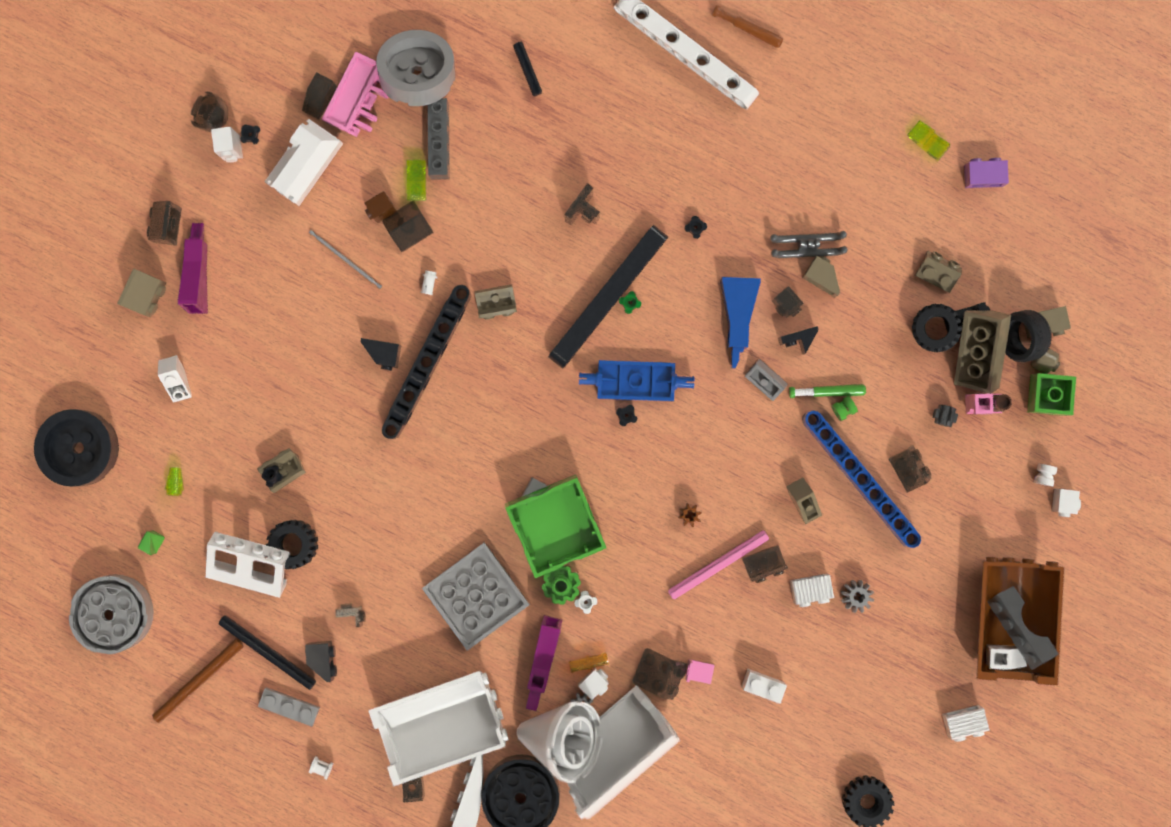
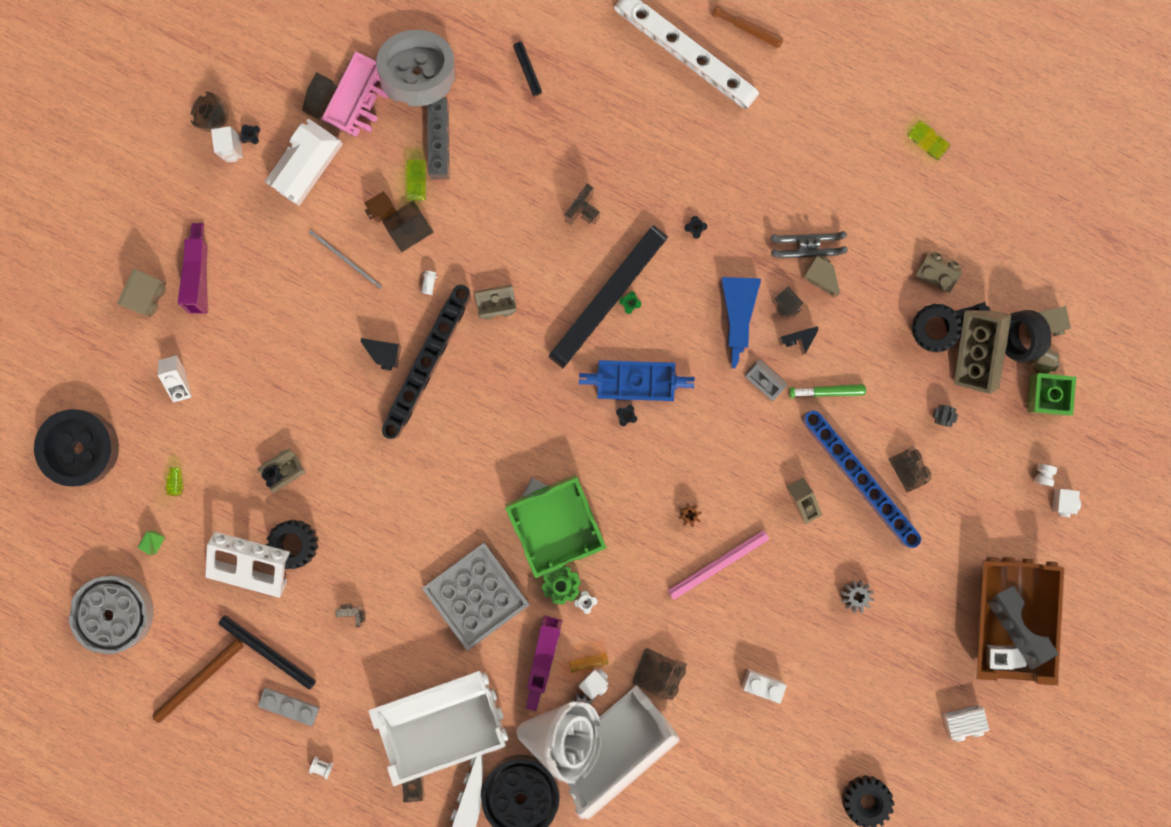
clear smoke slope [147,201,182,246] -> none
black slope [305,641,337,682] -> none
bright pink bracket [685,659,714,684] -> none
clear smoke bracket [742,545,788,583] -> none
white brick [790,574,834,607] -> none
bright green wheel [831,396,858,421] -> none
medium lavender brick [964,158,1009,188] -> none
bright pink hips [965,394,1012,414] -> none

